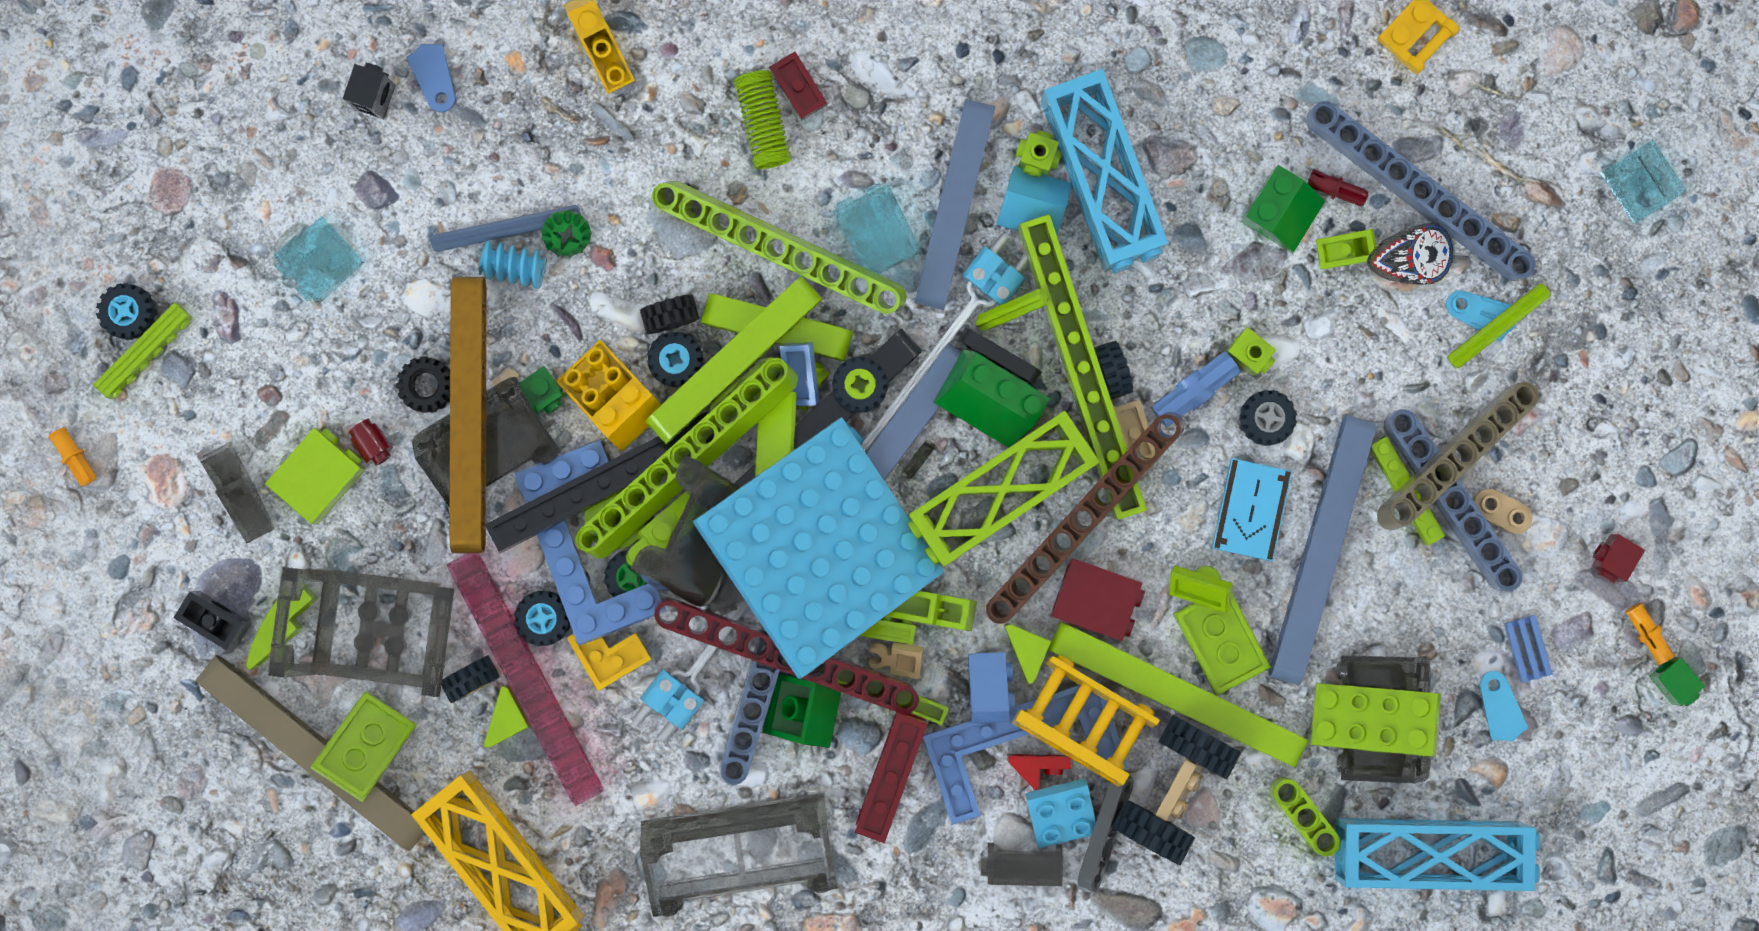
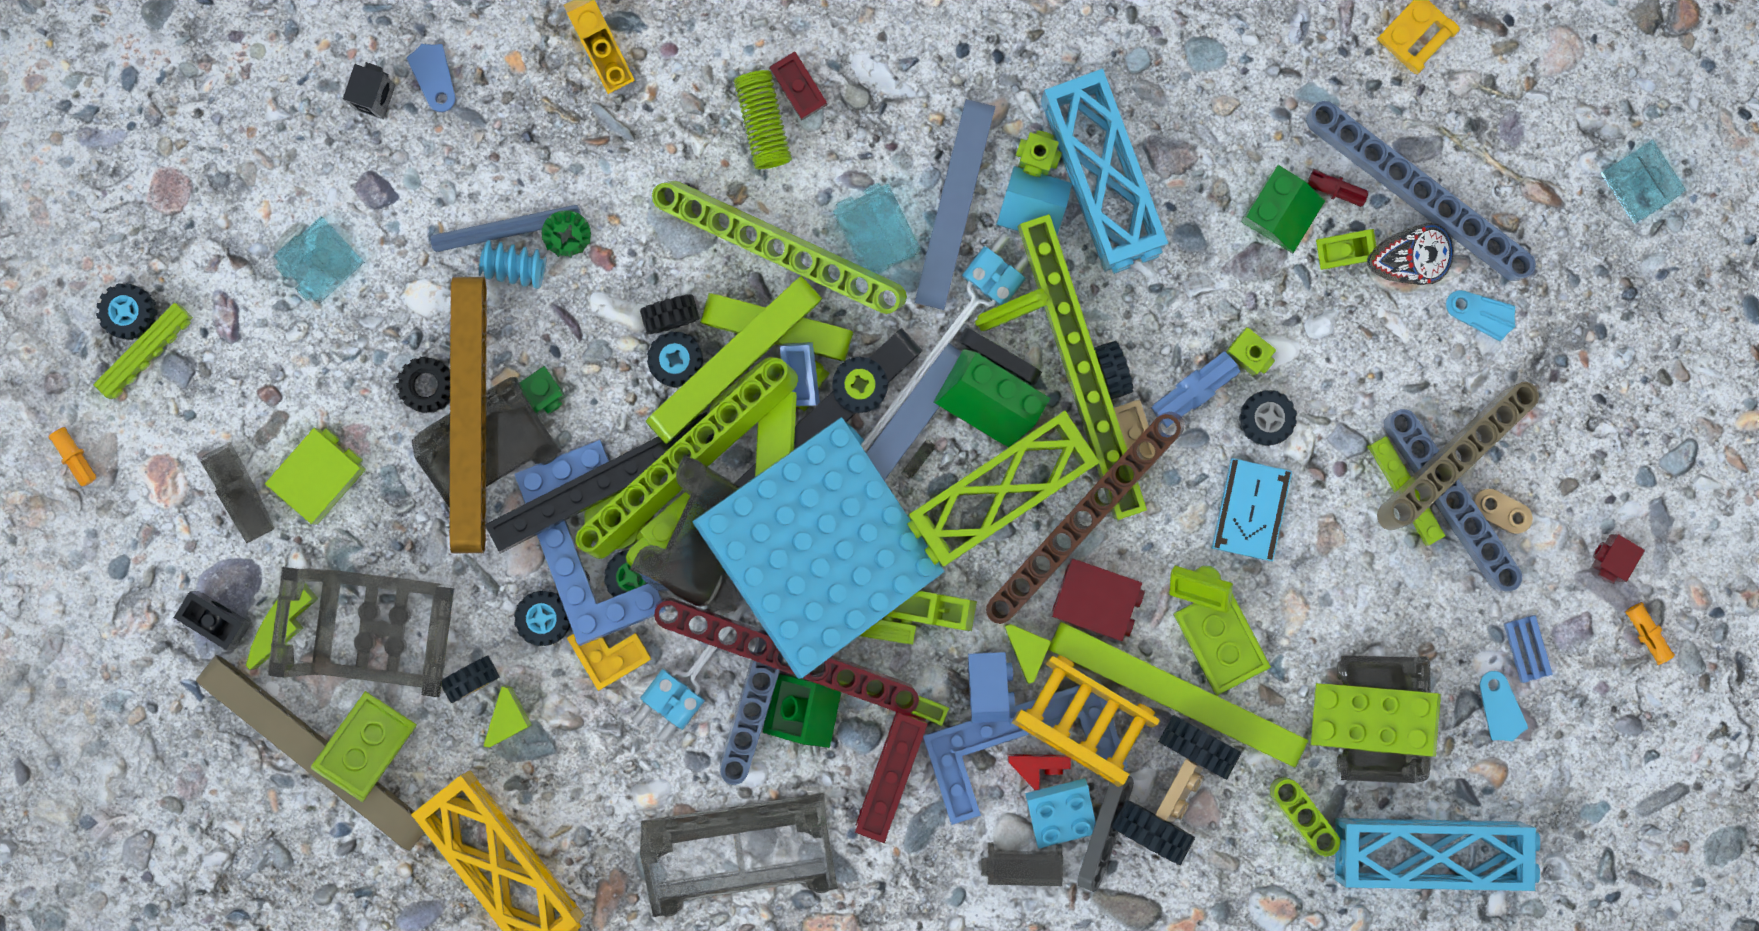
dark red brick [348,418,393,466] -> none
clear pink beam [447,553,604,806] -> none
yellow slope [556,339,662,452] -> none
tan plate [868,642,924,679] -> none
sand blue beam [1269,414,1376,686] -> none
lime axle [1447,284,1551,369] -> none
green brick [1649,657,1705,706] -> none

